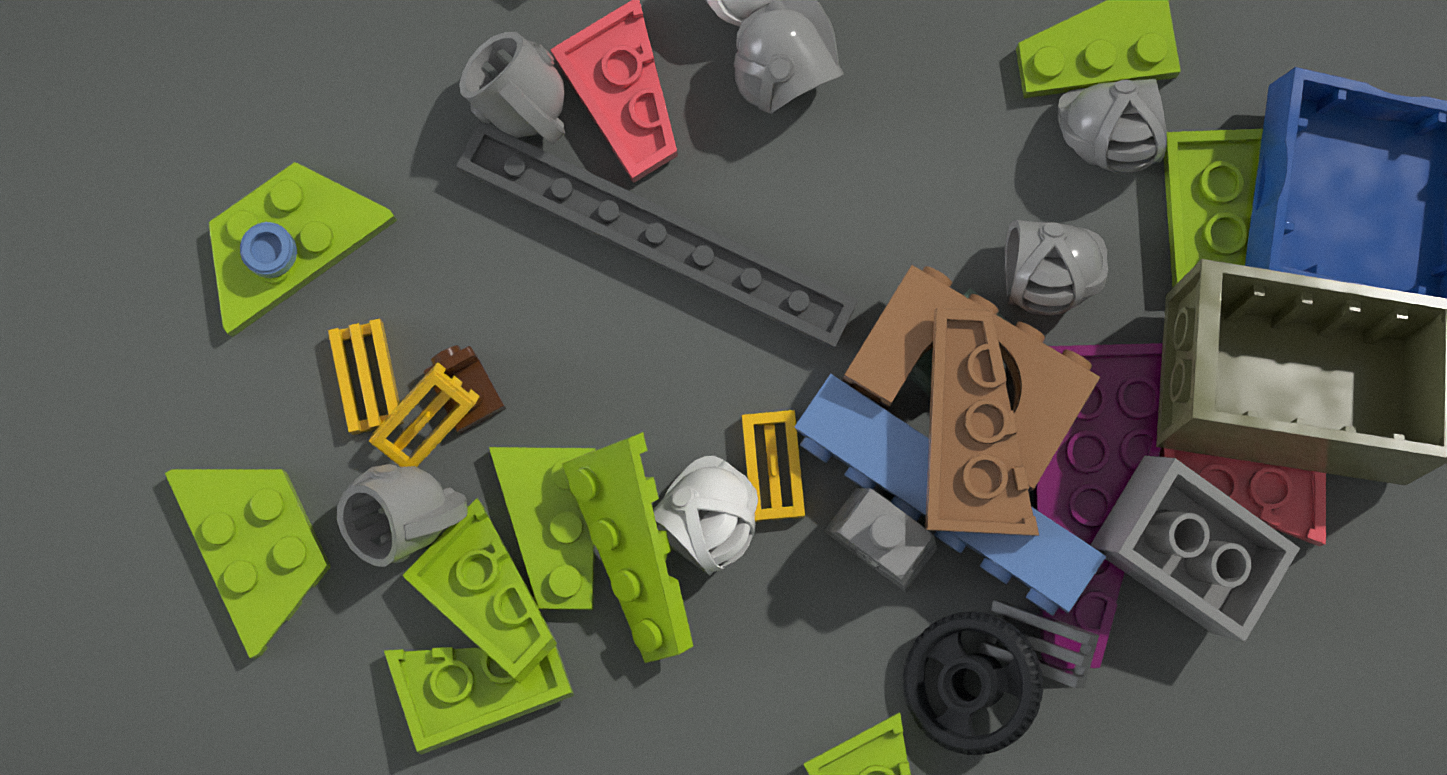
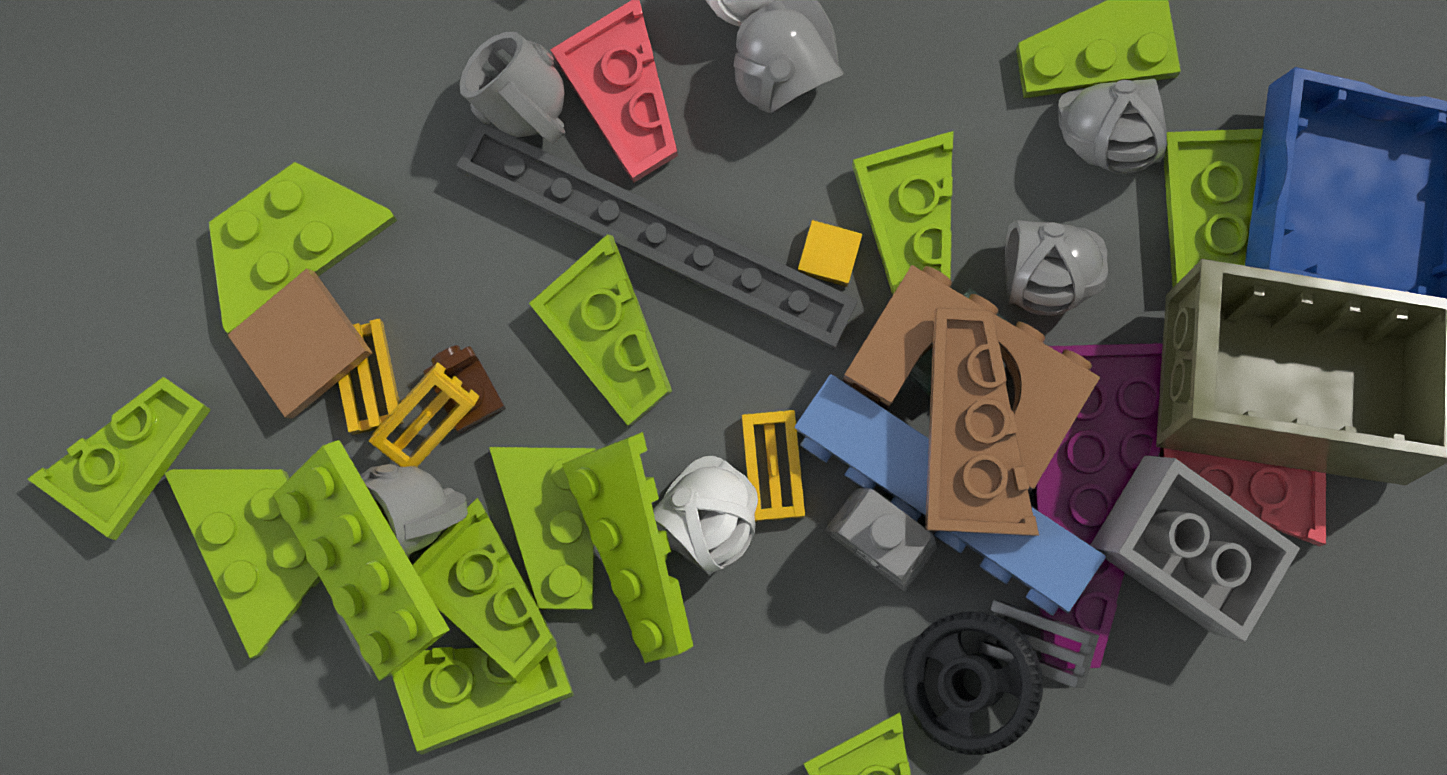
medium blue tile [240,222,297,278] -> none
none -> lime wing [28,377,211,541]
none -> medium nougat tile [228,268,372,419]
none -> lime plate [273,440,450,681]
none -> lime wing [529,234,672,426]
none -> yellow tile [798,220,862,287]
none -> lime wing [852,131,954,295]

